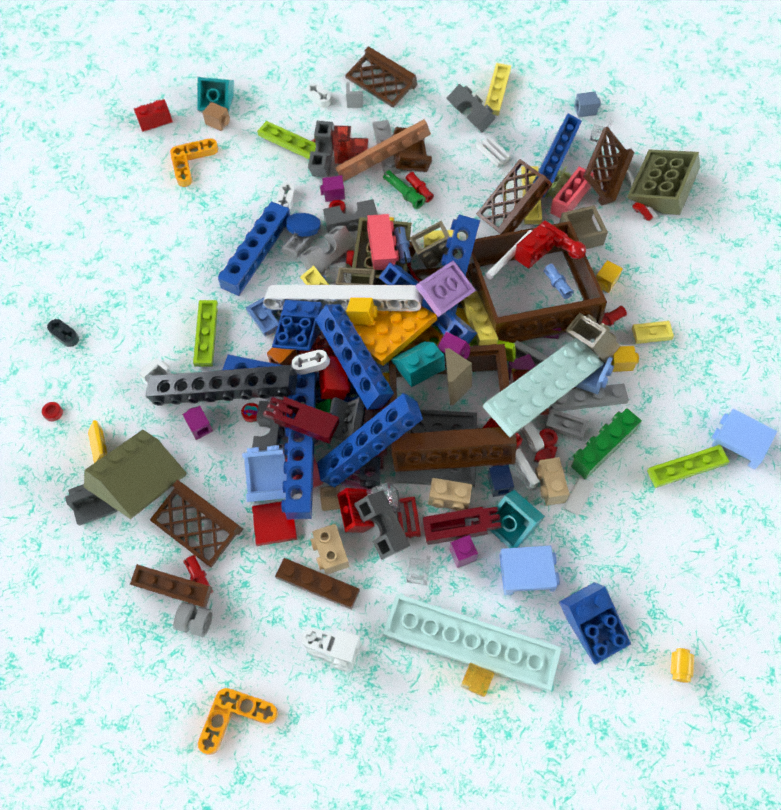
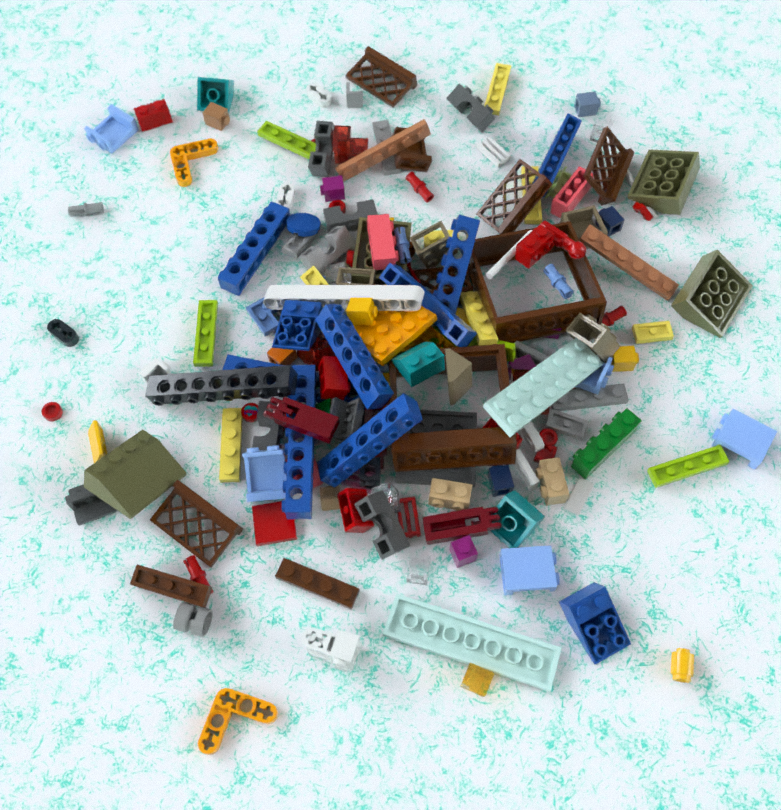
magenta brick [182,405,213,440] -> none
white beam [292,350,330,375] -> none
tan brick [310,523,349,575] -> none
green pin [383,170,426,209] -> none
lavender plate [415,260,476,317] -> none
magenta brick [438,331,471,359] -> none
yellow brick [596,260,623,293] -> none
none -> light grey axle [68,202,104,217]
none -> light blue panel [84,104,139,154]
none -> light yellow plate [219,408,243,483]
none -> nougat plate [579,224,679,301]
none -> dark blue brick [595,206,625,237]
none -> olive slope [671,249,753,338]

